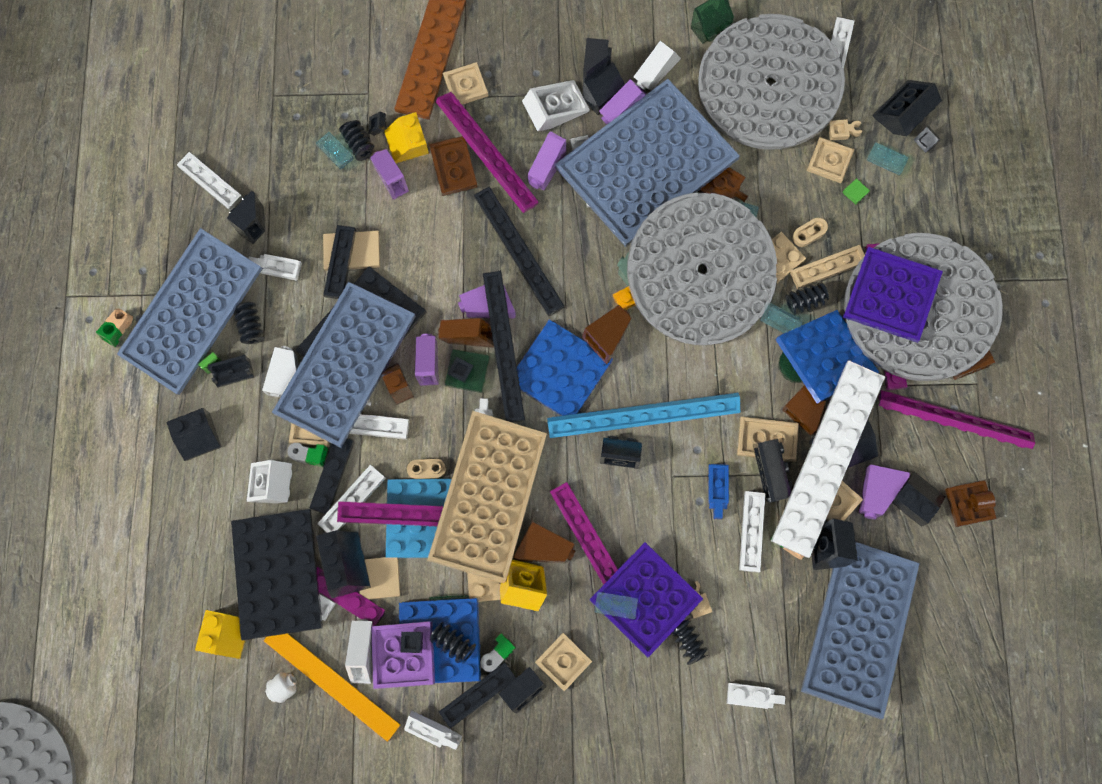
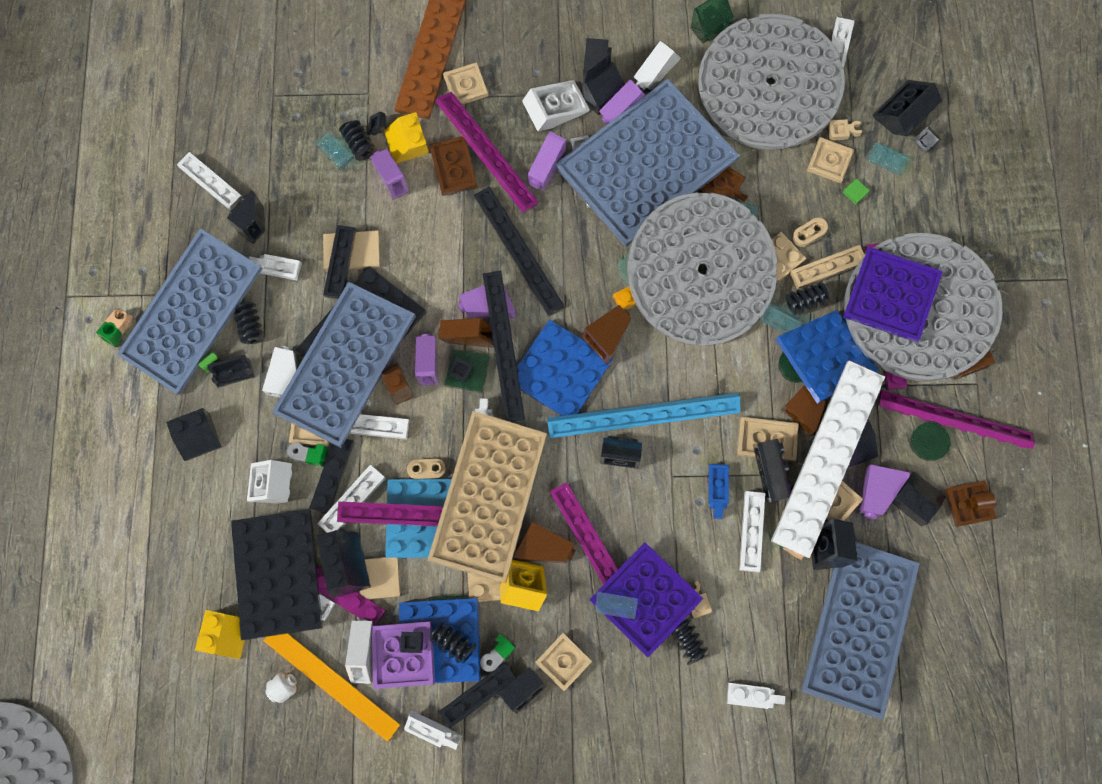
none -> clear green tile [910,422,951,461]

